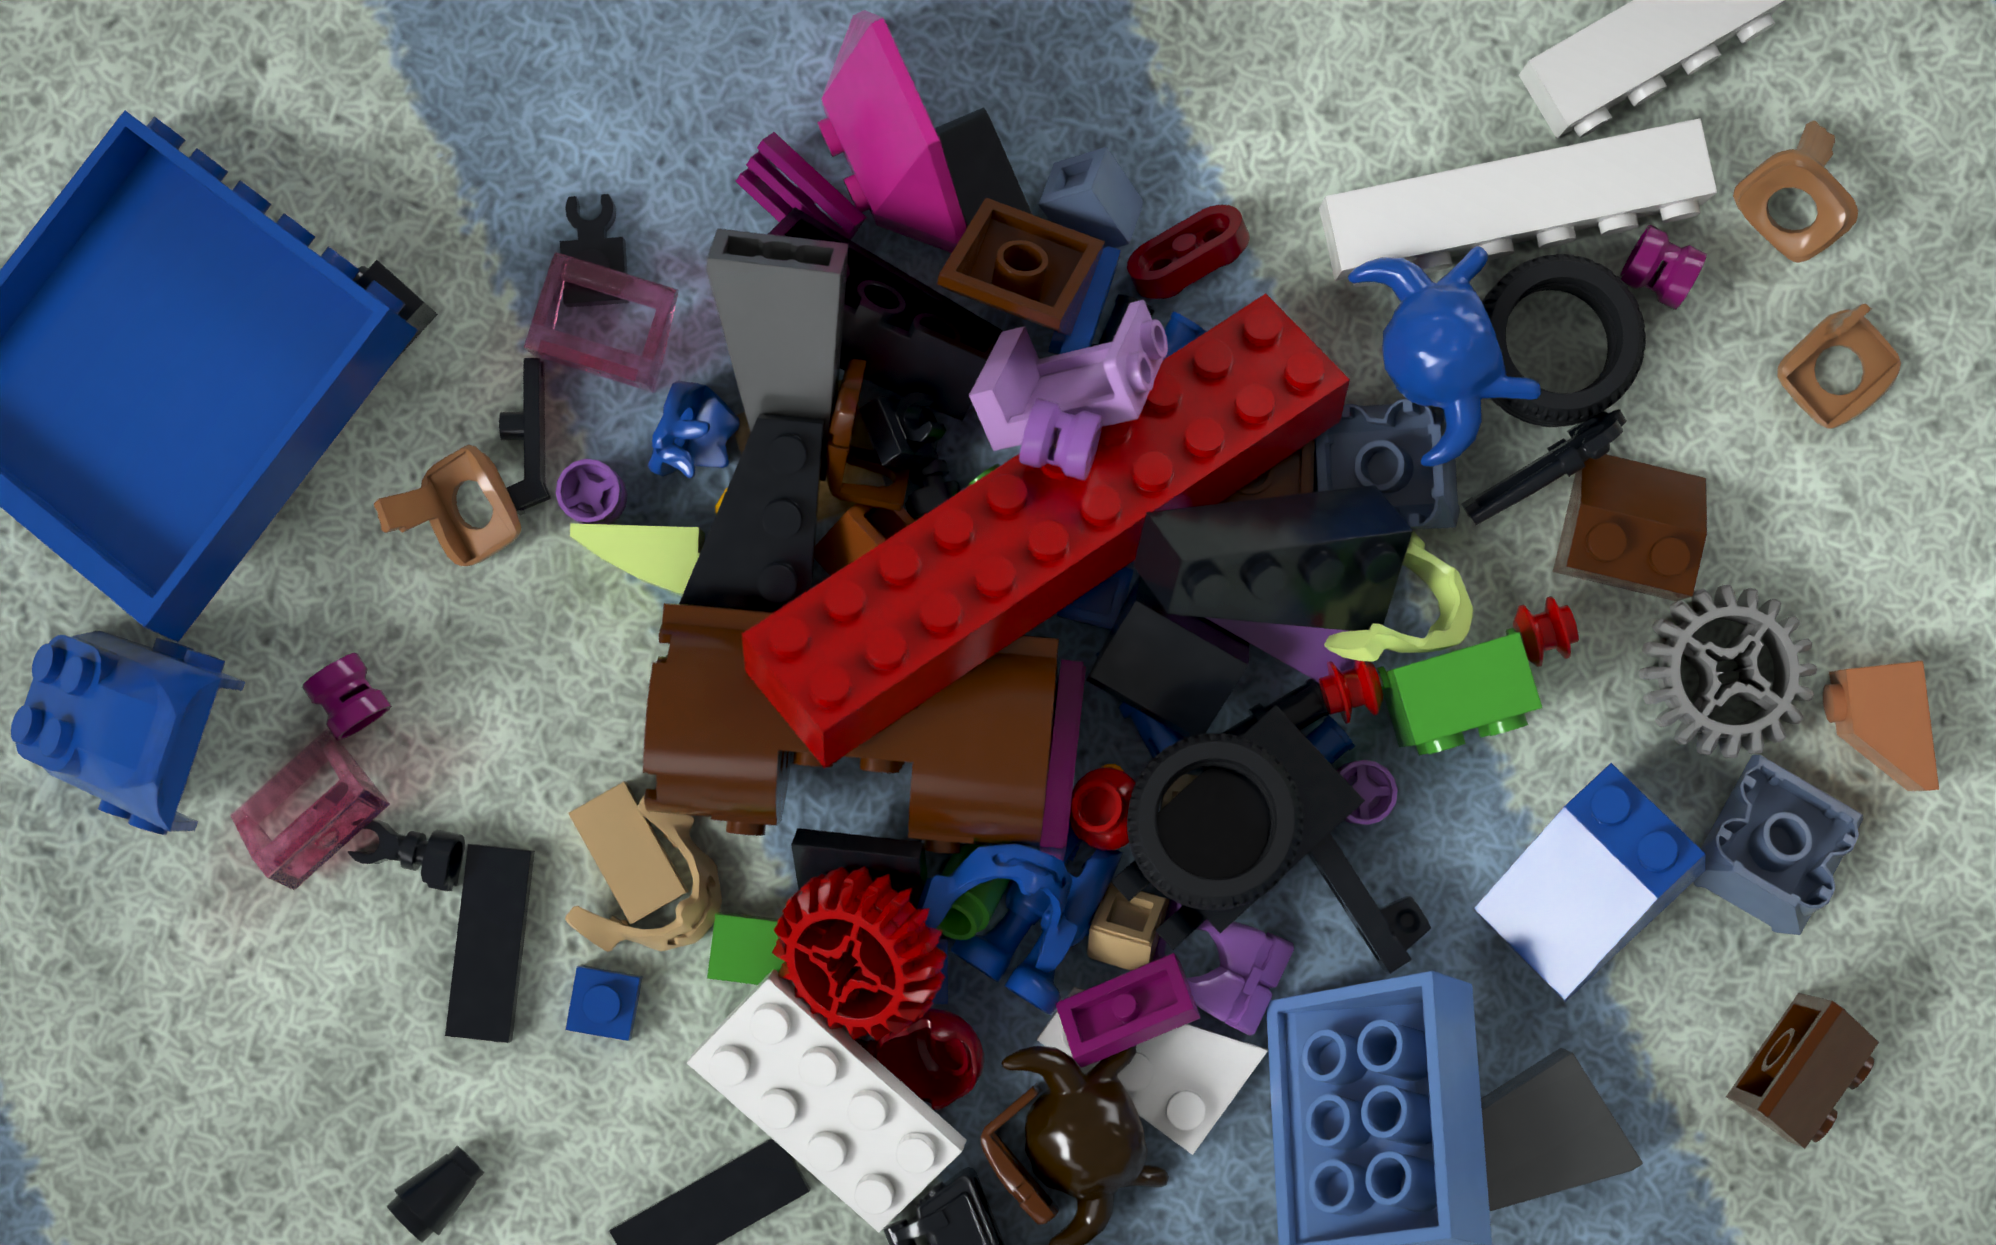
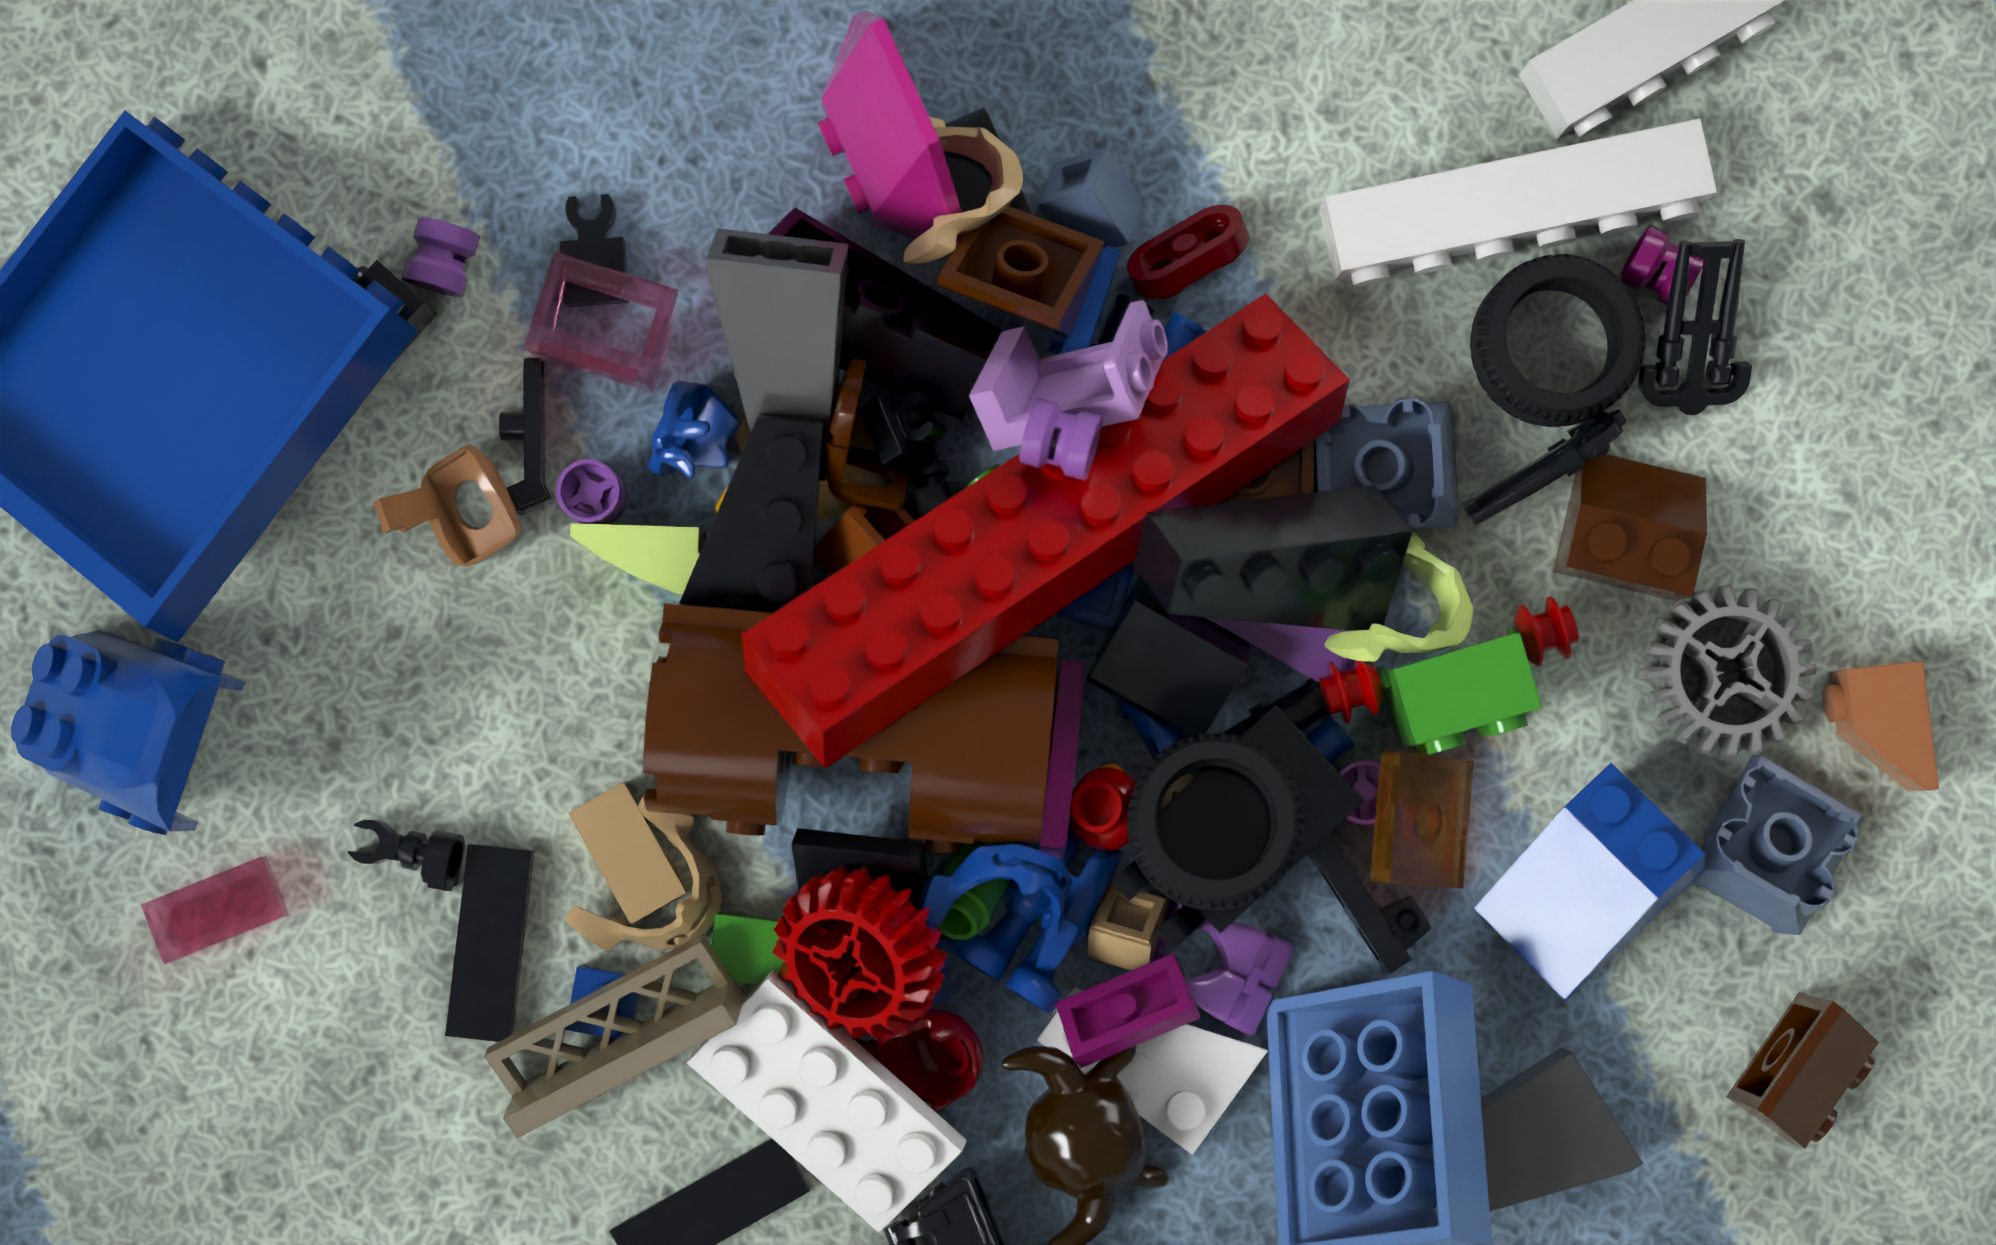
clear pink tile [230,729,390,890] -> none
magenta wheel [302,653,392,741] -> none
black cone [387,1145,484,1243] -> none
magenta tile [735,132,867,240] -> none
reddish brown piece [981,1083,1059,1224] -> none
blue piece [1348,246,1541,467] -> none
medium nougat piece [1733,120,1858,263] -> none
medium nougat piece [1777,304,1901,429] -> none
none -> clear pink plate [141,856,290,964]
none -> medium lavender wheel [401,217,480,298]
none -> dark tan fence [484,934,745,1138]
none -> tan helmet [903,116,1023,264]
none -> clear orange tile [1370,751,1474,889]
none -> black piece [1638,239,1752,415]

